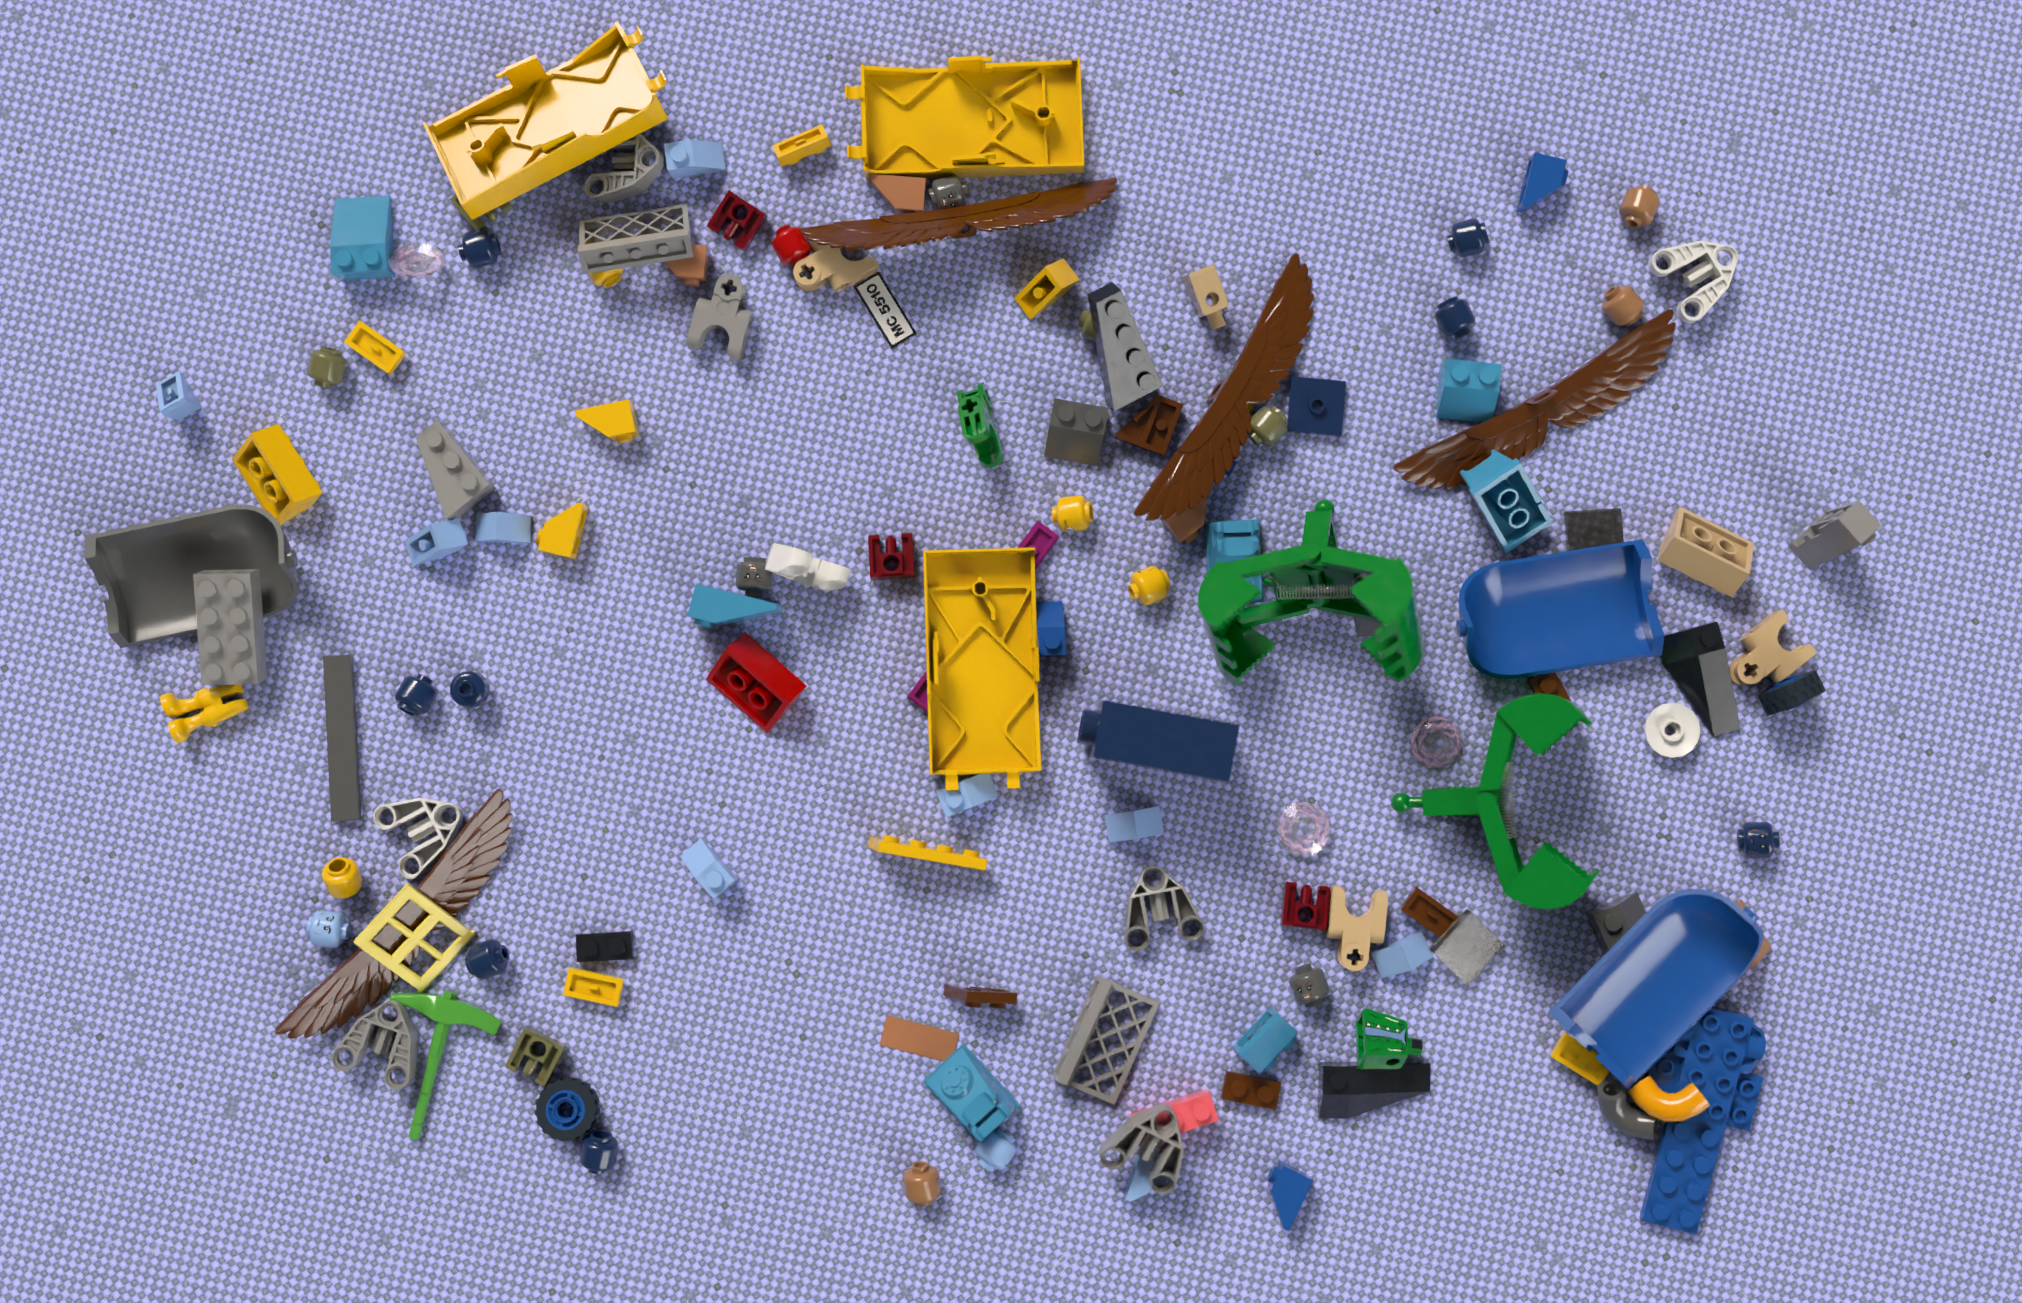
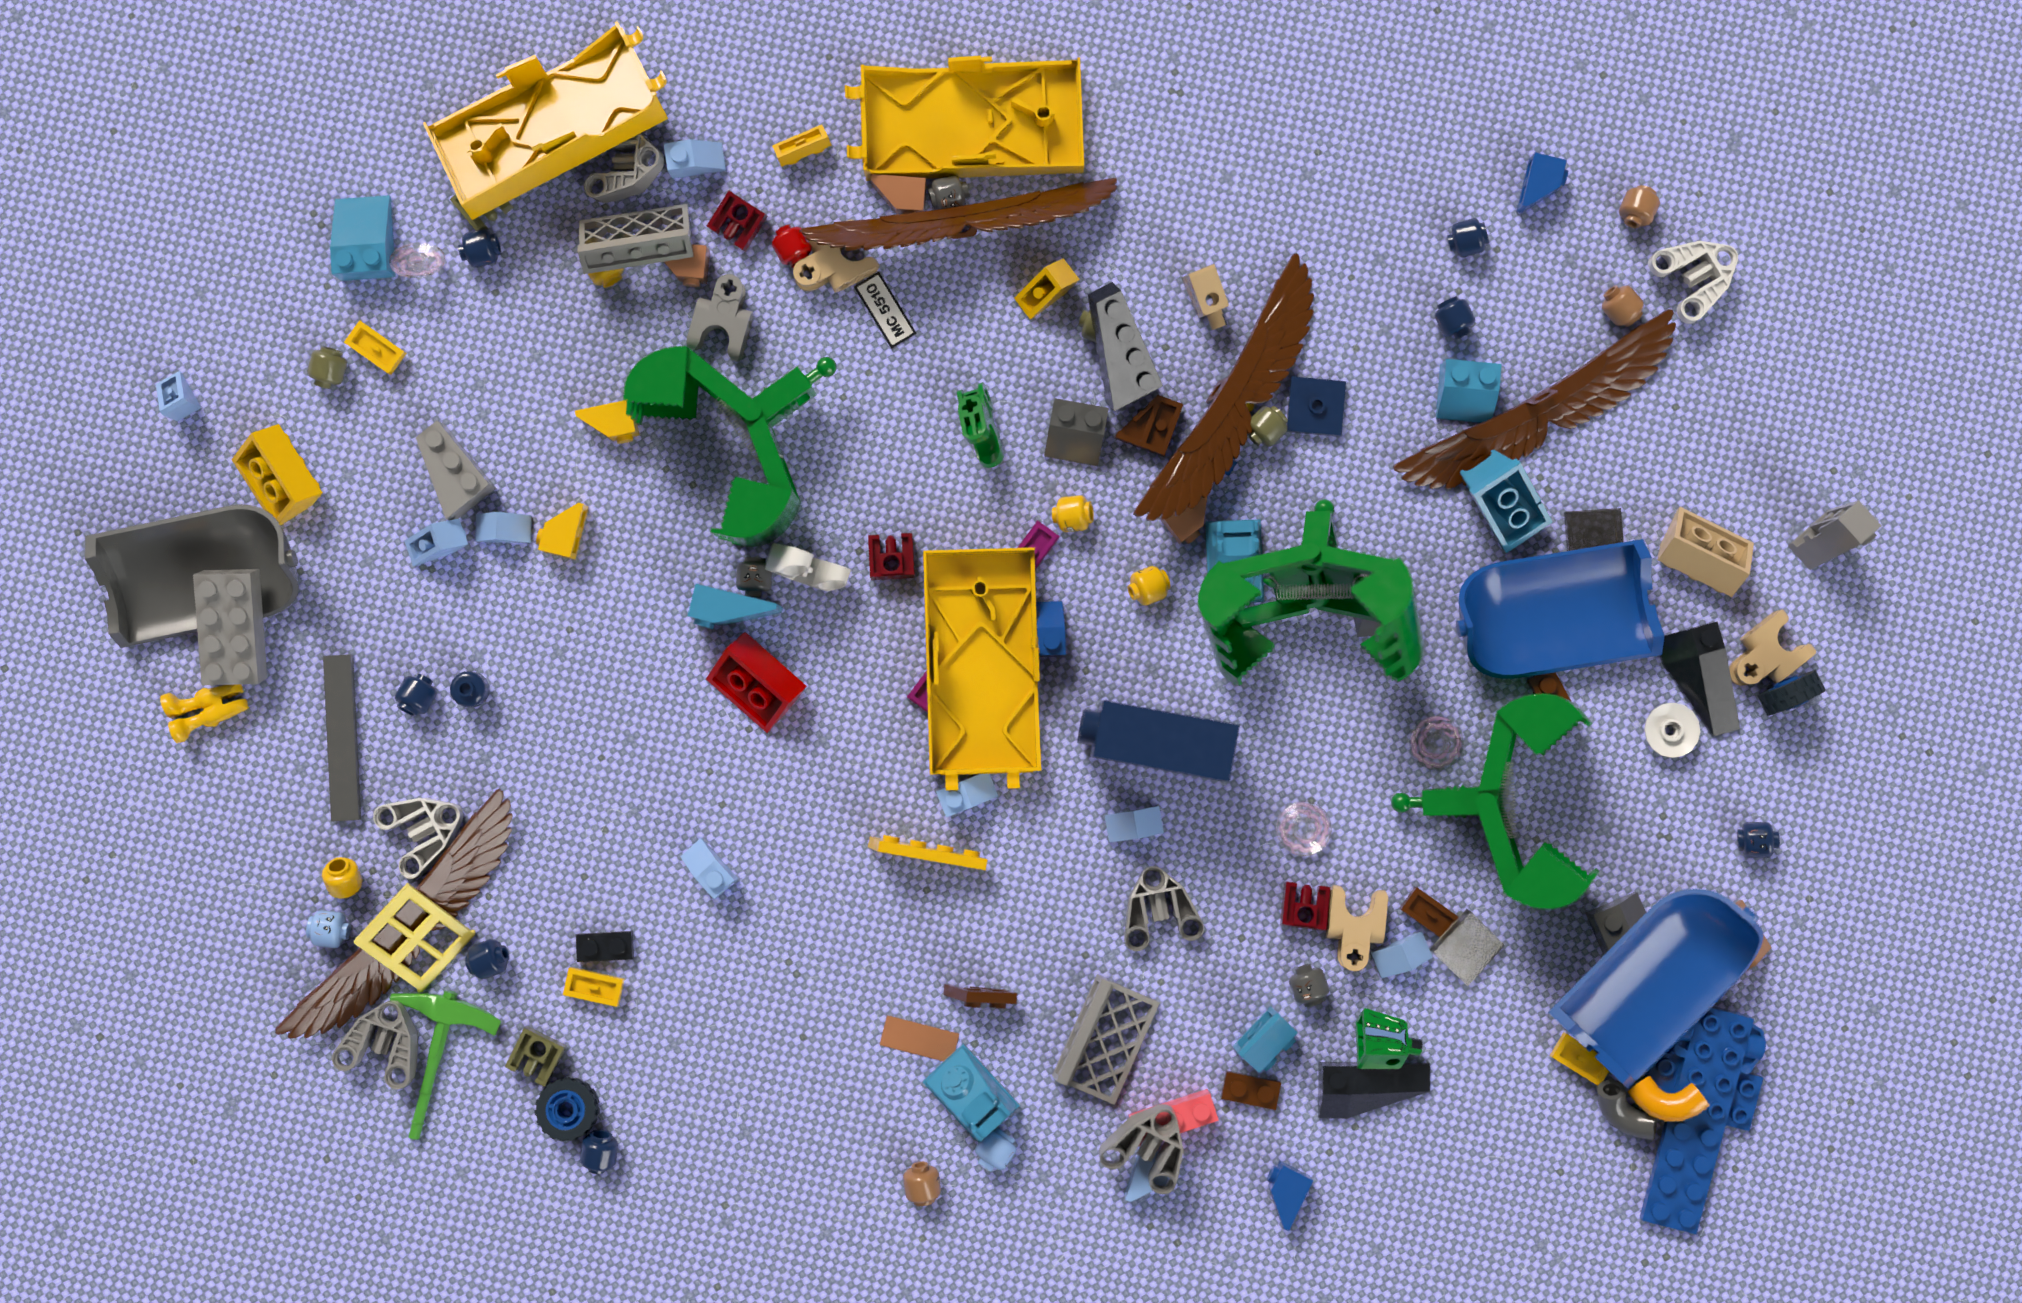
none -> green piece [623,346,837,547]

